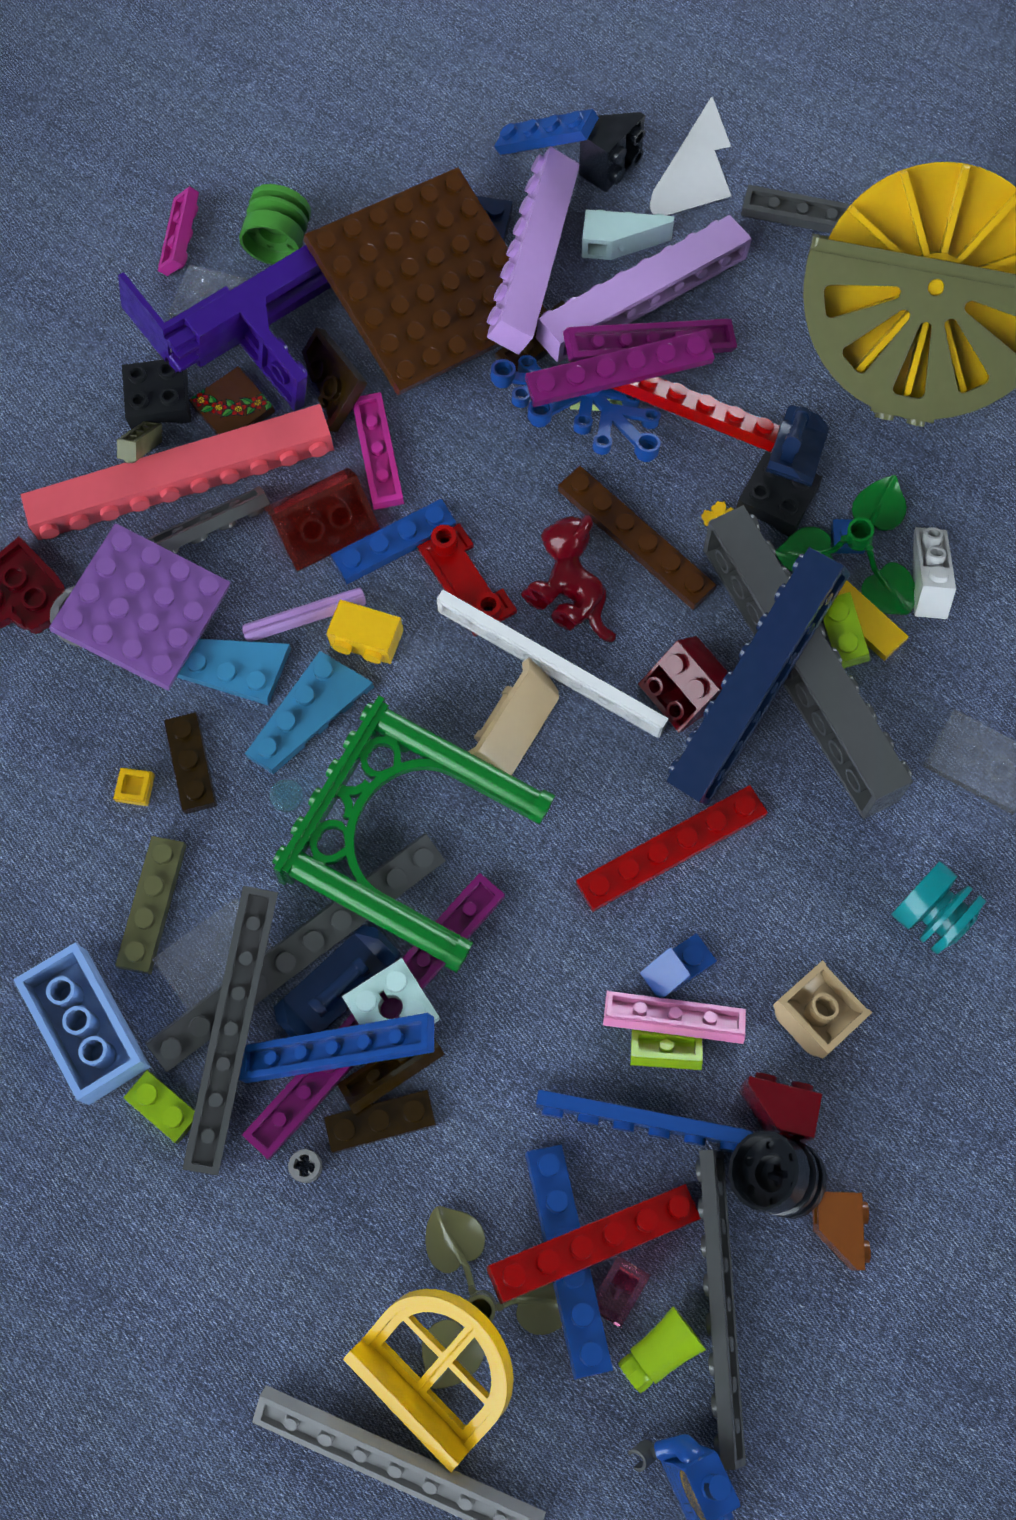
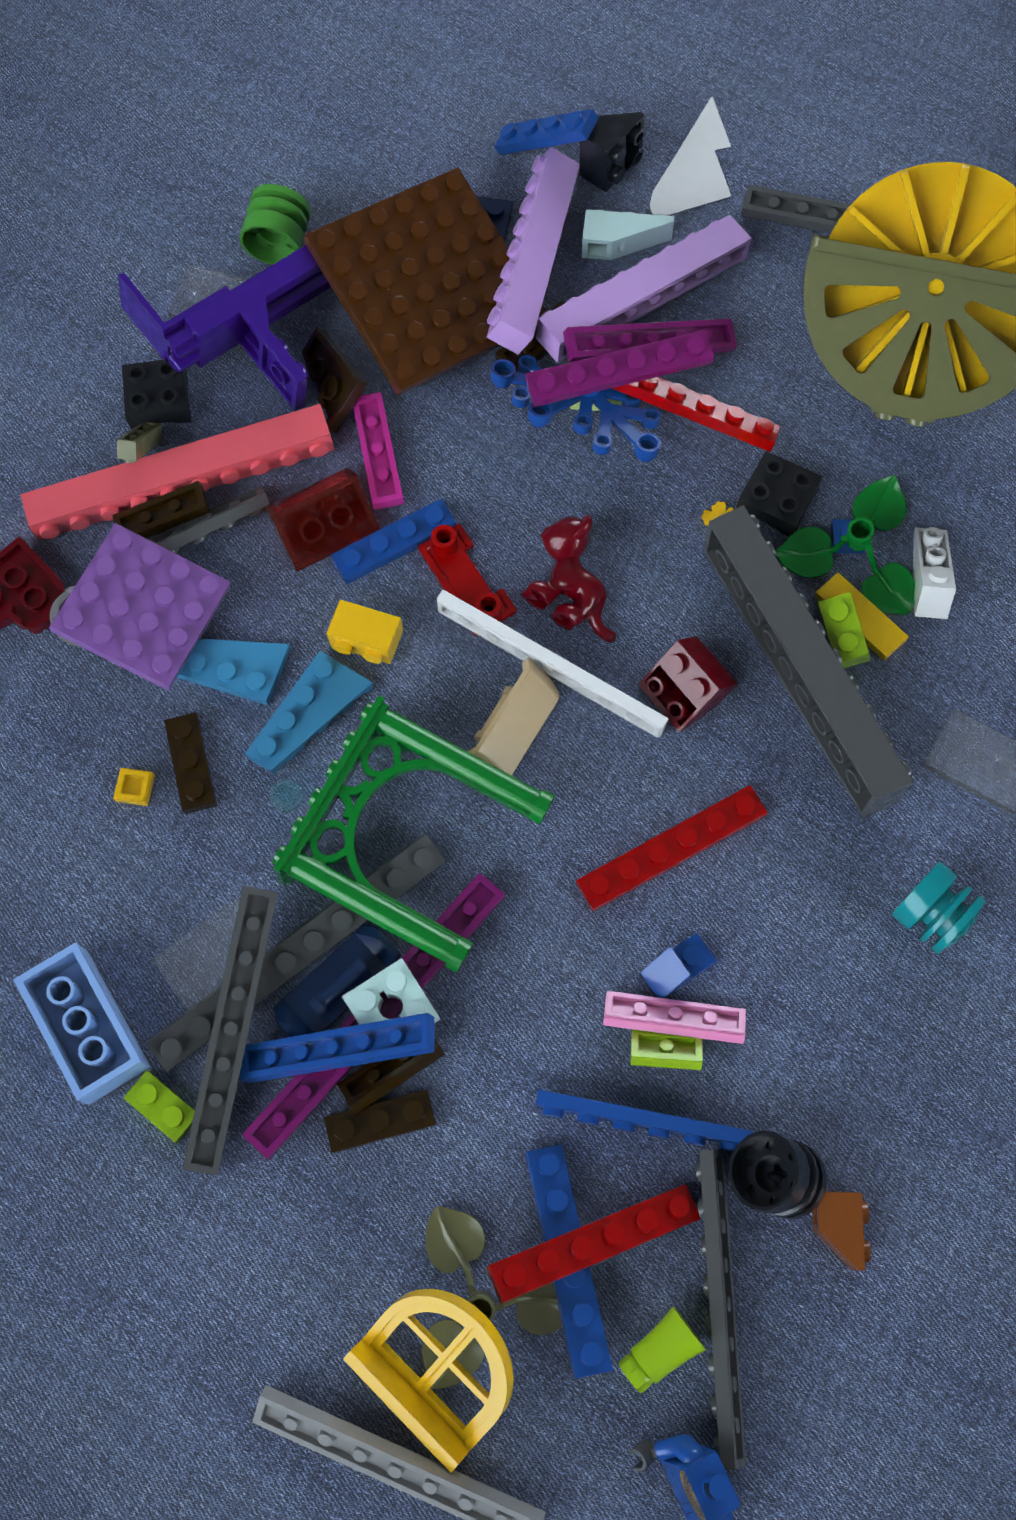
olive plate [115,836,187,975] -> none
dark pink plate [158,186,199,276] -> none
reddish brown tile [189,366,275,435] -> none
lavender axle [242,588,366,642] -> none
light grey bush [288,1149,323,1183] -> none
reddish brown plate [558,466,716,611] -> none
clear pink slope [596,1255,651,1328] -> none
dark blue brick [666,547,851,805] -> none
dark red slope [740,1073,822,1144] -> none
dark blue piece [766,405,829,487] -> none
tan slope [773,960,872,1059] -> none
none -> dark brown plate [112,481,210,538]

